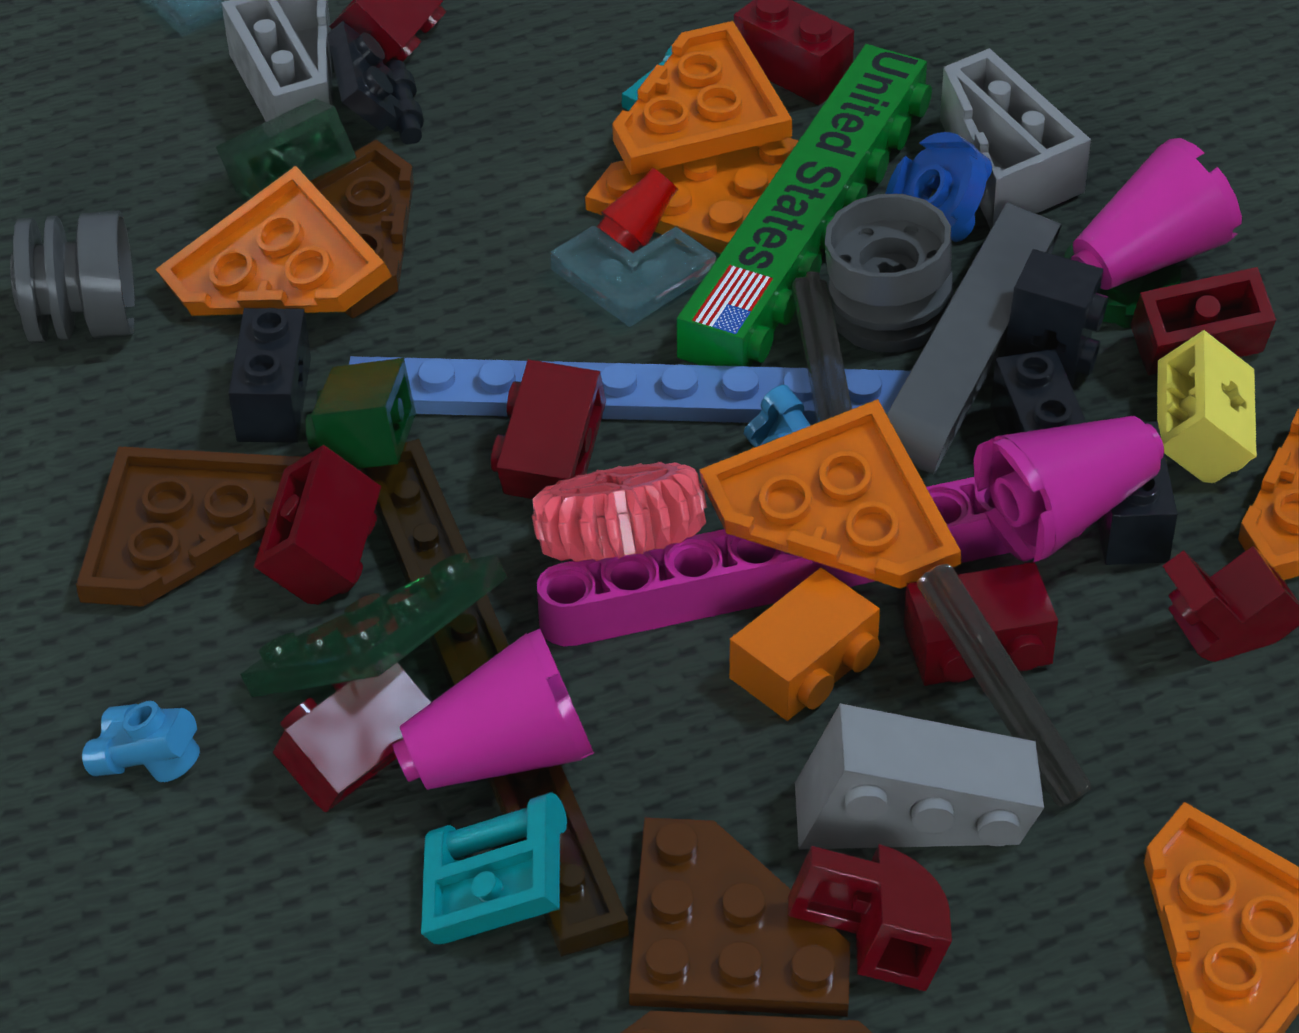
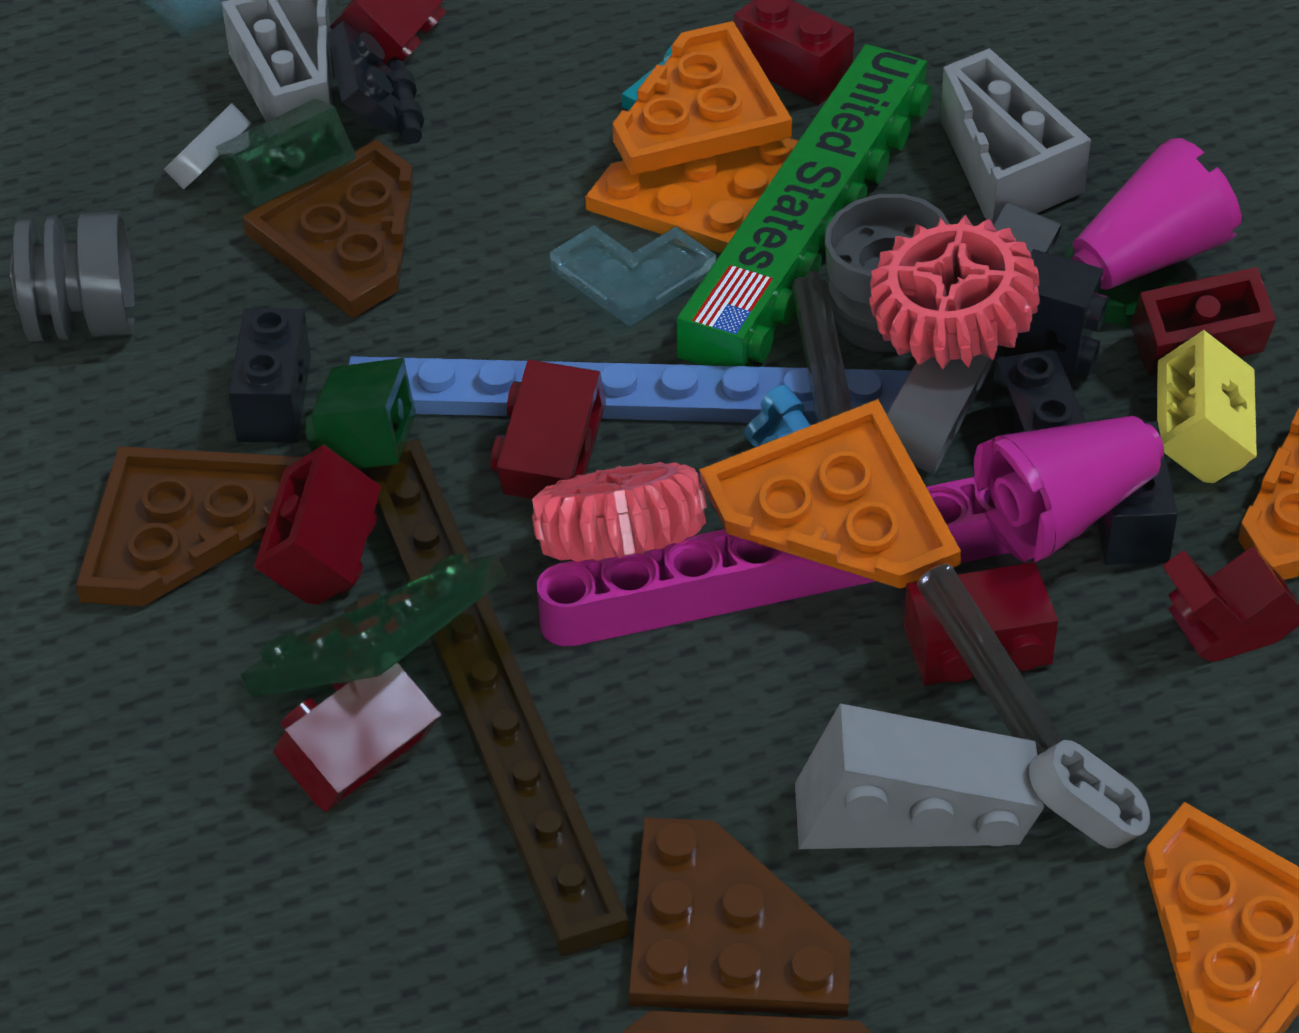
dark azure plate [82,701,200,782] -> none
orange plate [155,166,392,316] -> none
dark pink cone [392,629,594,790] -> none
teal plate [421,793,567,944] -> none
red cone [596,168,679,256] -> none
orange brick [729,567,880,721] -> none
dark red brick [788,844,952,991] -> none
blue plate [885,132,992,242] -> none
none -> light grey beam [164,103,251,190]
none -> coral gear [869,214,1040,370]
none -> light grey beam [1029,740,1150,848]

